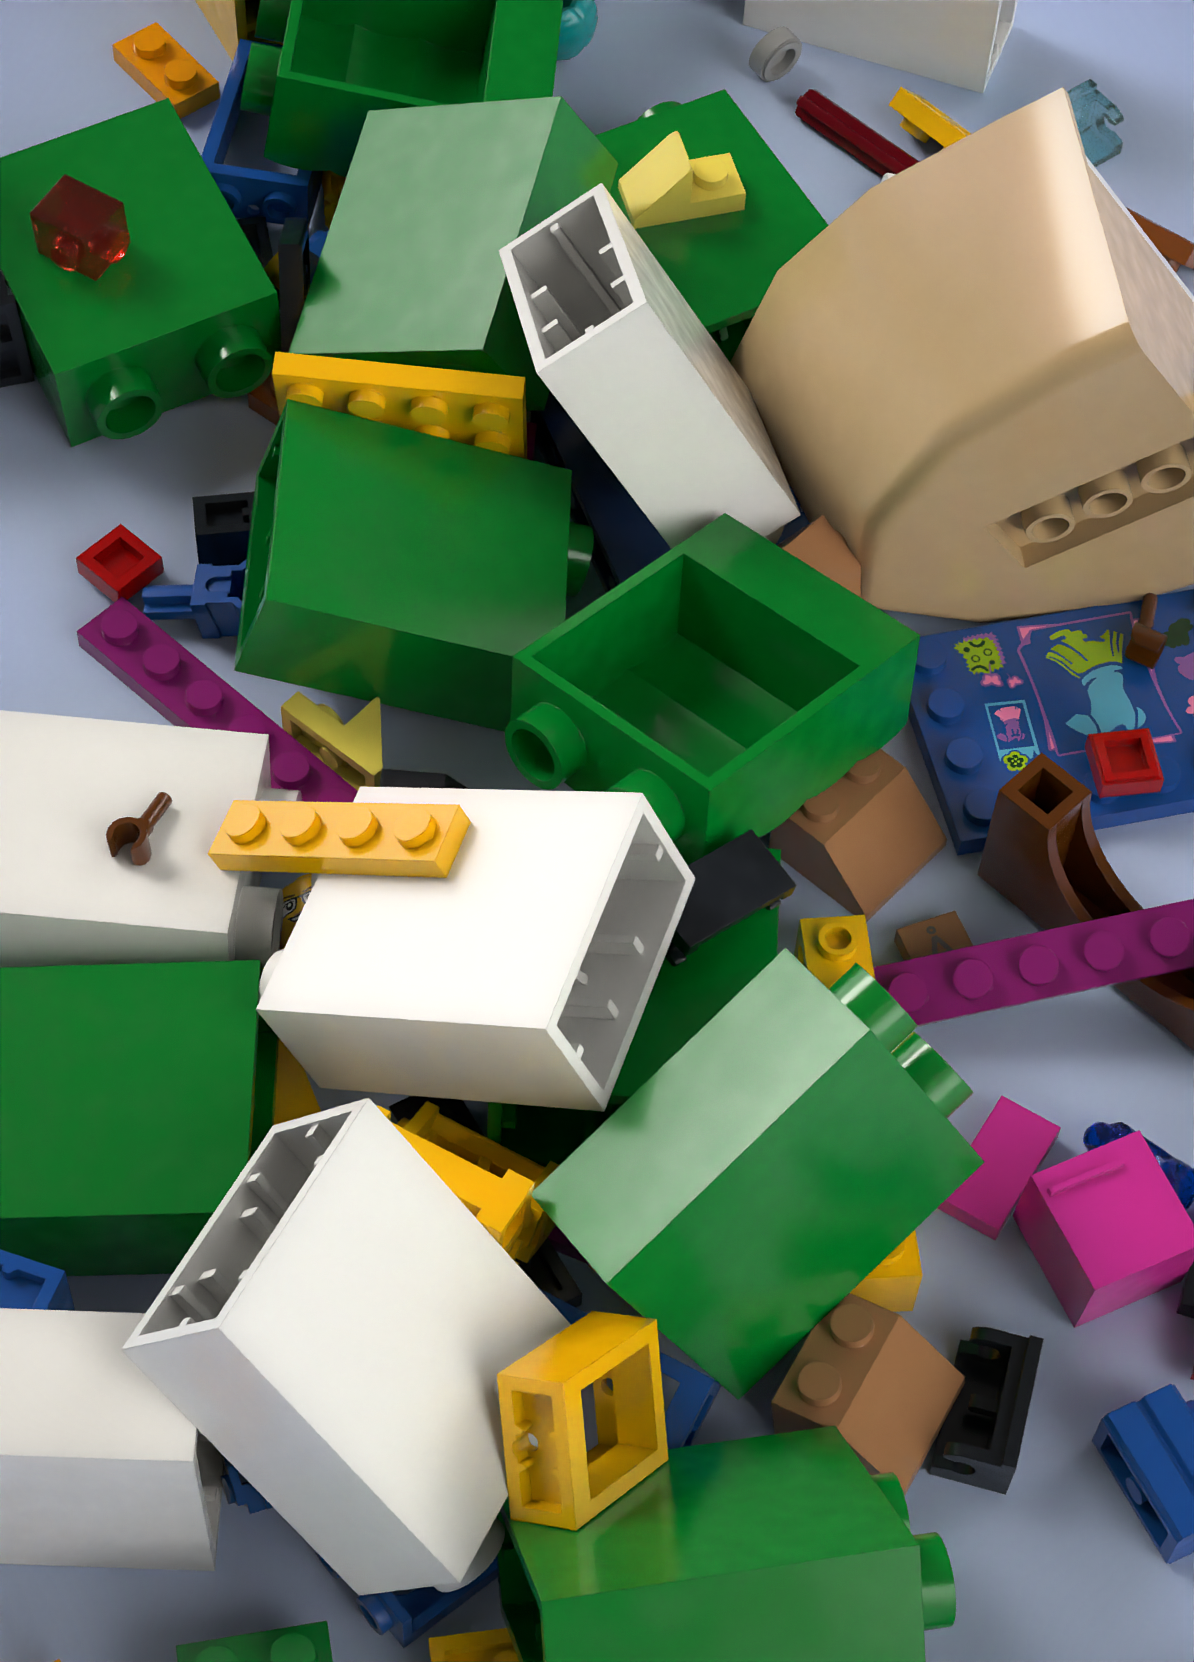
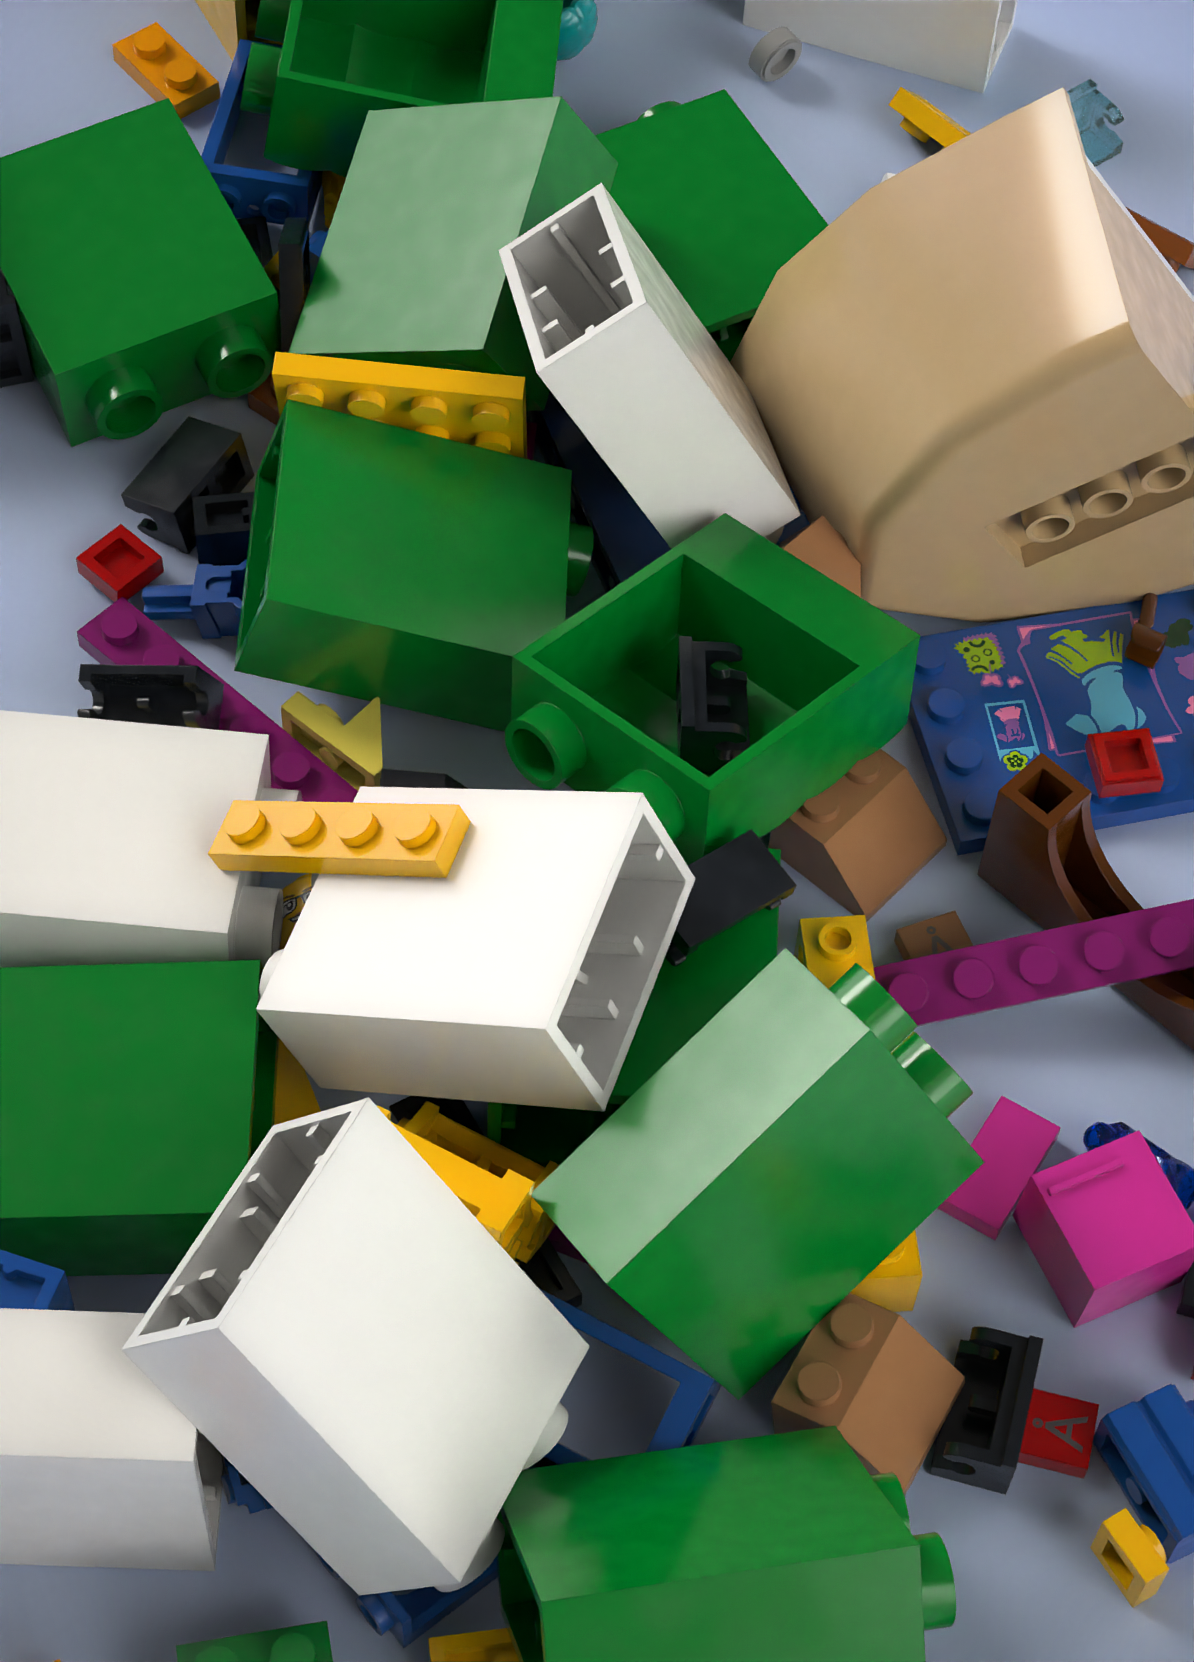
clear red brick [29,174,130,281] -> none
reddish brown hand [106,792,172,866] -> none
yellow window [497,1311,669,1531] -> none
light yellow slope [618,131,746,229] -> none
dark red axle [795,89,920,176] -> none
none -> black hinge [77,664,224,730]
none -> black hinge [121,416,255,555]
none -> black hinge [676,636,750,774]
none -> red tile [1018,1388,1099,1479]
none -> yellow plate [1090,1508,1170,1608]

